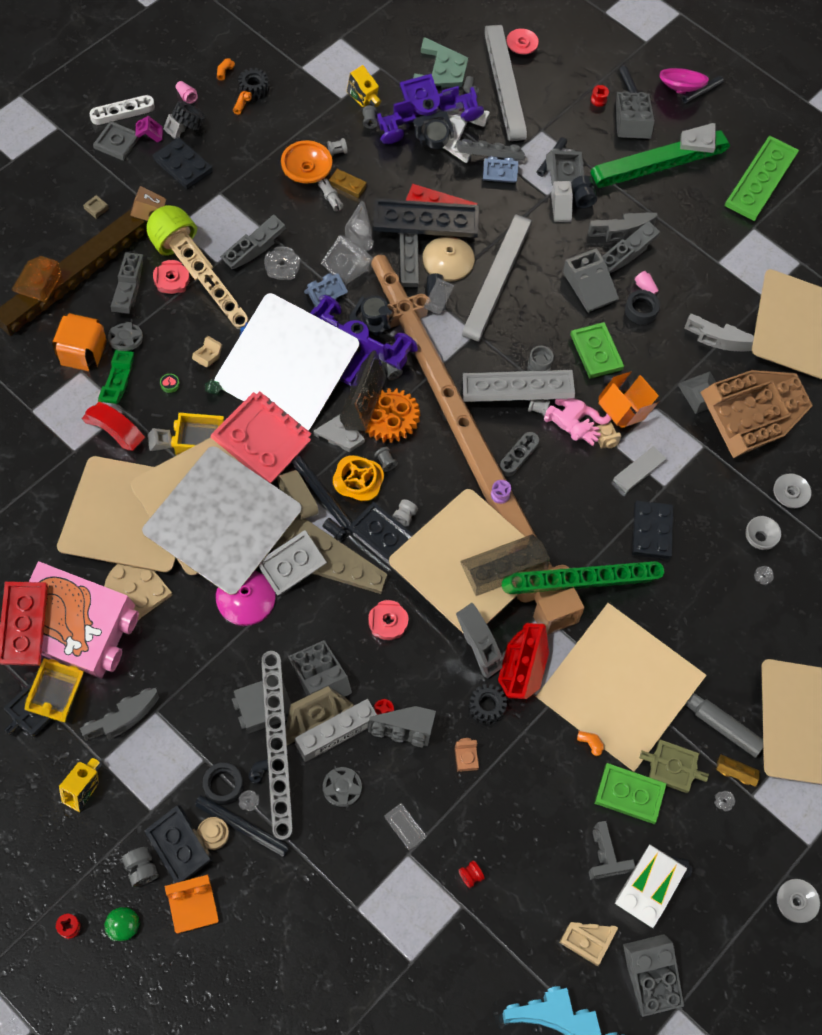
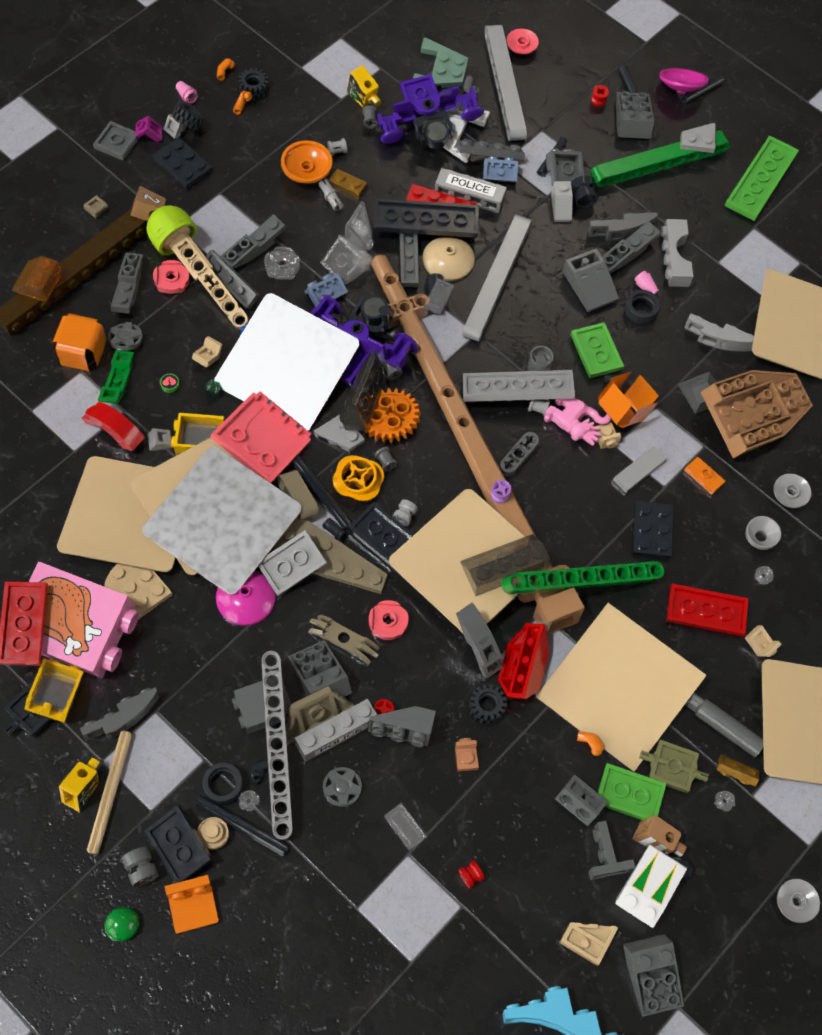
red wheel [56,914,81,939] -> none
white beam [90,95,155,125] -> none
none -> tan axle [87,731,132,855]
none -> dark grey plate [201,250,260,309]
none -> dark tan piece [308,615,379,665]
none -> light grey brick [435,168,506,213]
none -> dark grey brick [555,775,607,826]
none -> medium nougat torso [632,815,687,857]
none -> light grey arch [661,219,693,287]
none -> red plate [666,584,749,637]
none -> orange plate [684,457,725,495]
none -> tan bracket [745,625,781,657]

